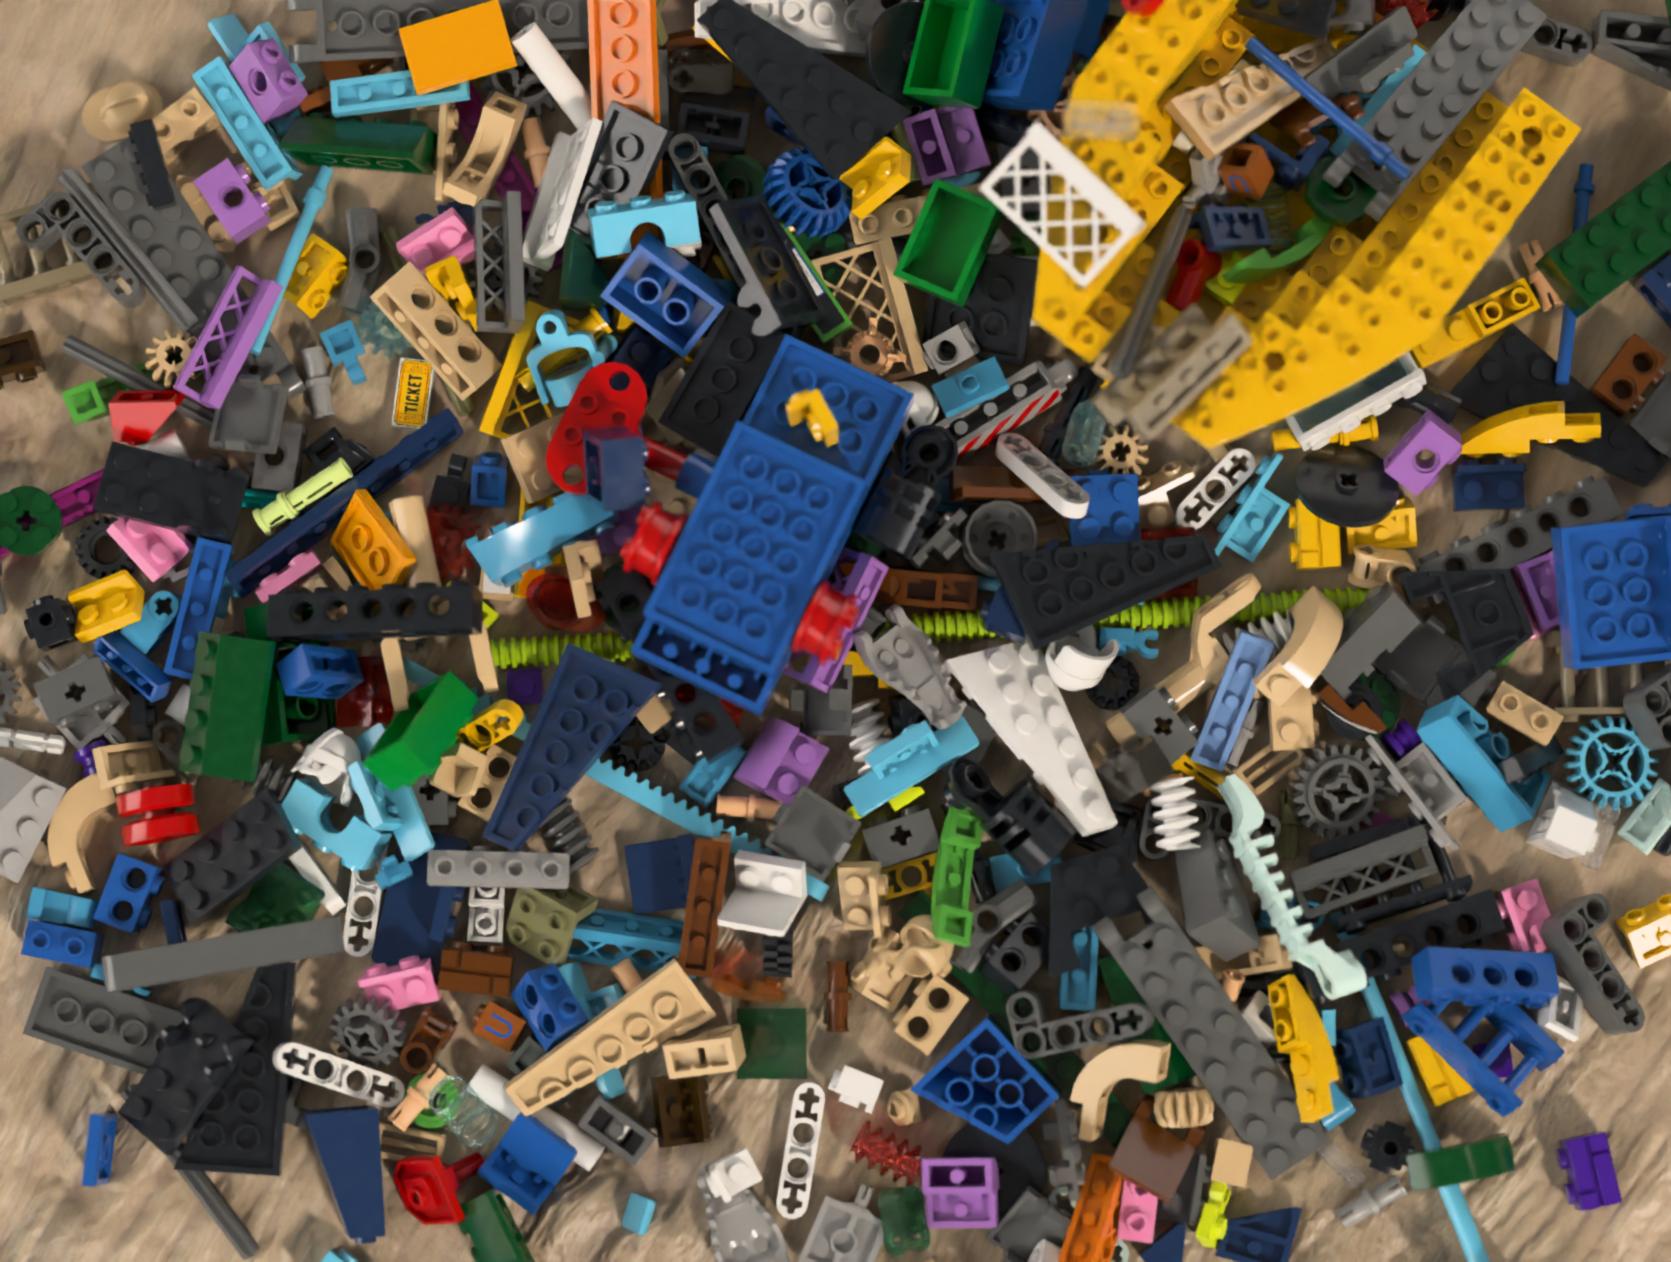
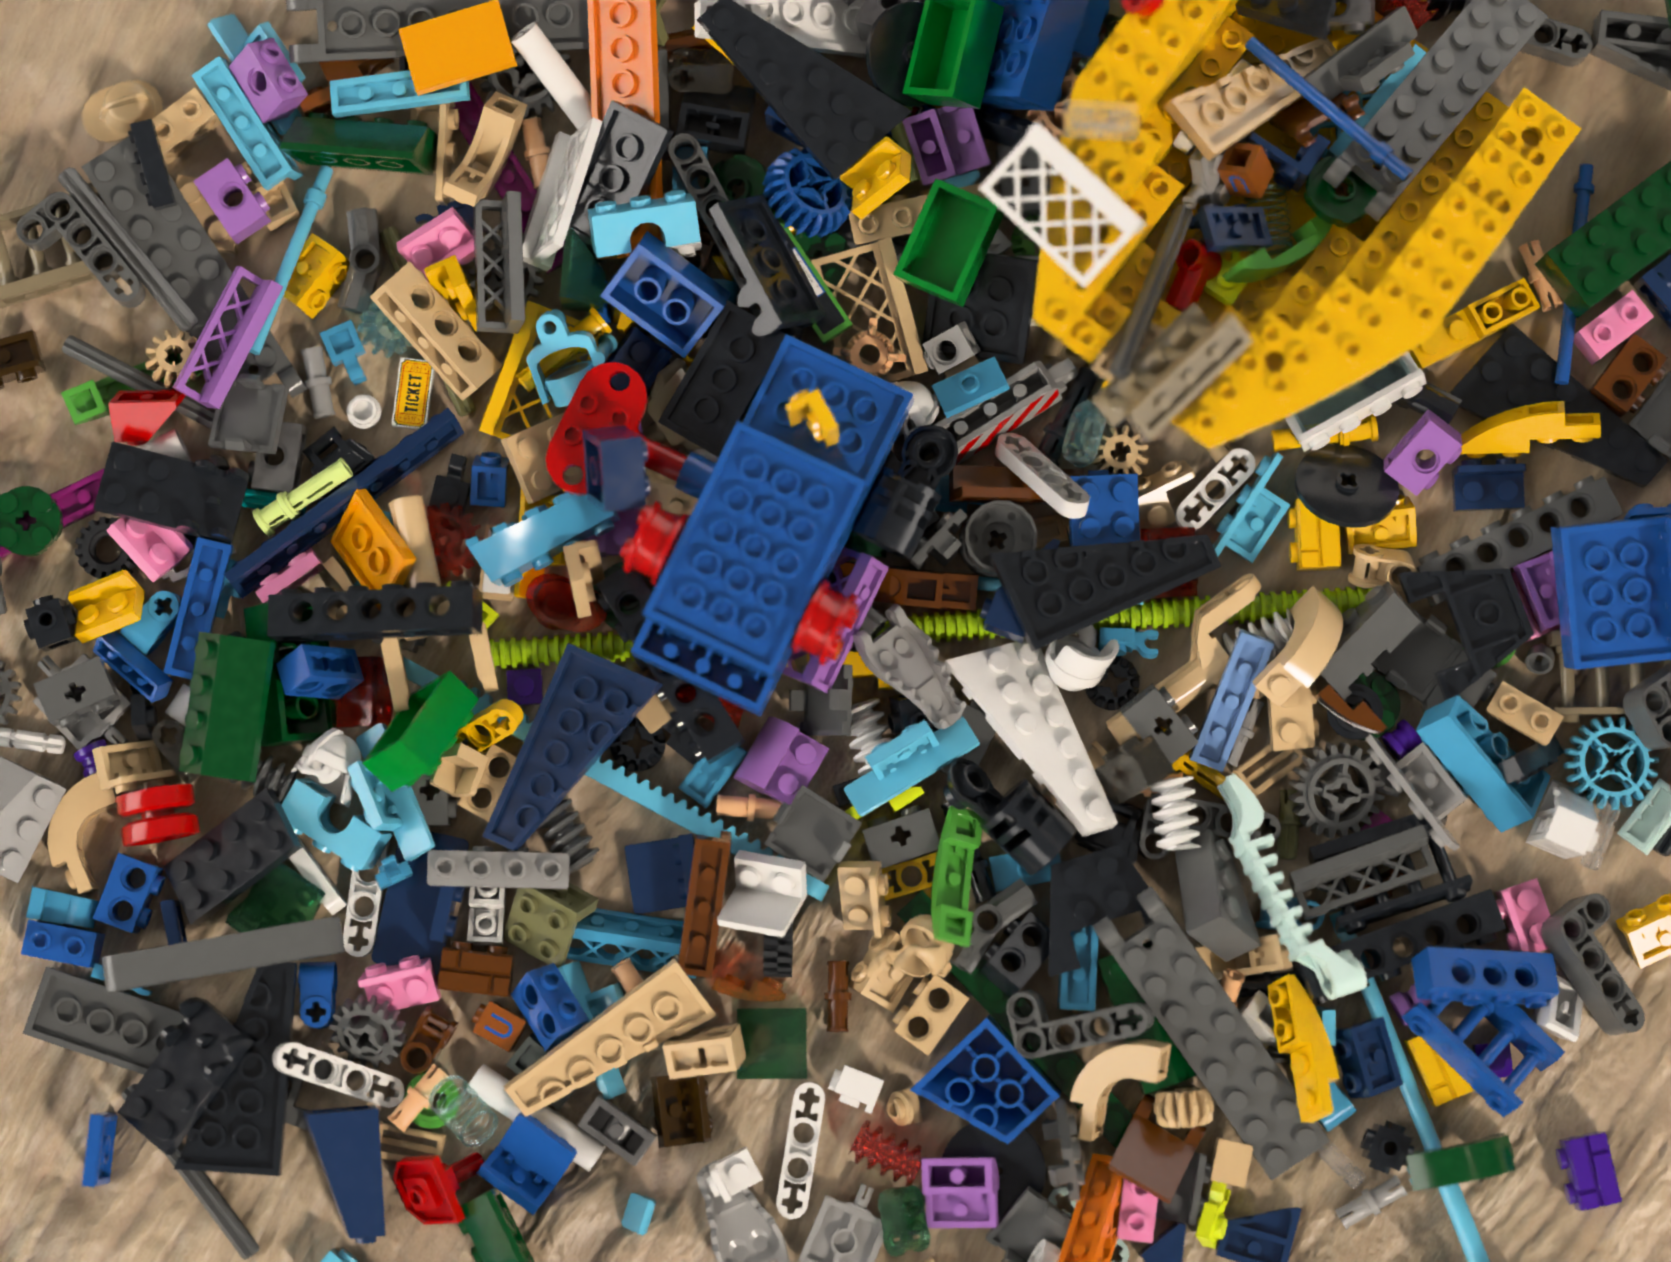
none -> blue piece [298,961,338,1029]
none -> white plate [347,394,382,429]
none -> dark grey hinge [1525,643,1555,674]
none -> bright pink brick [1574,290,1654,365]

